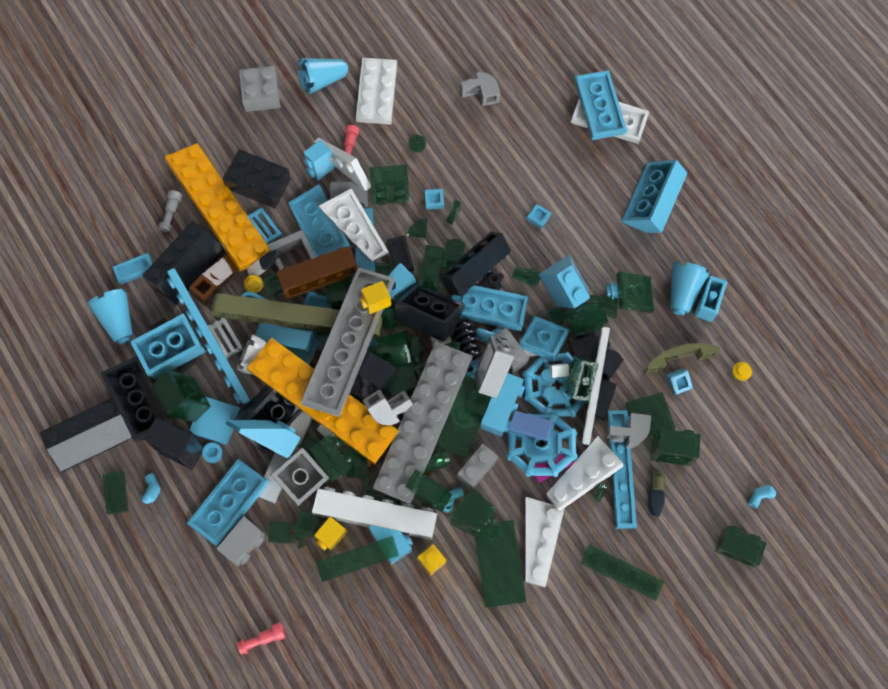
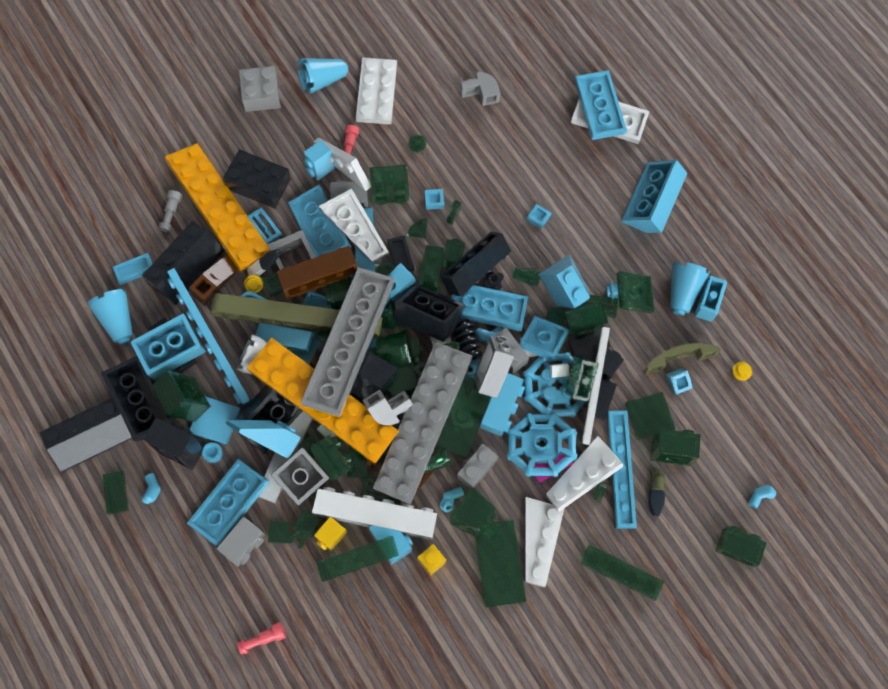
white tile [208,318,243,359] -> none
yellow brick [359,281,391,314] -> none
clear green slope [405,469,452,512] -> none
medium blue tile [509,411,553,441] -> none
light grey brick [606,413,651,448] -> none

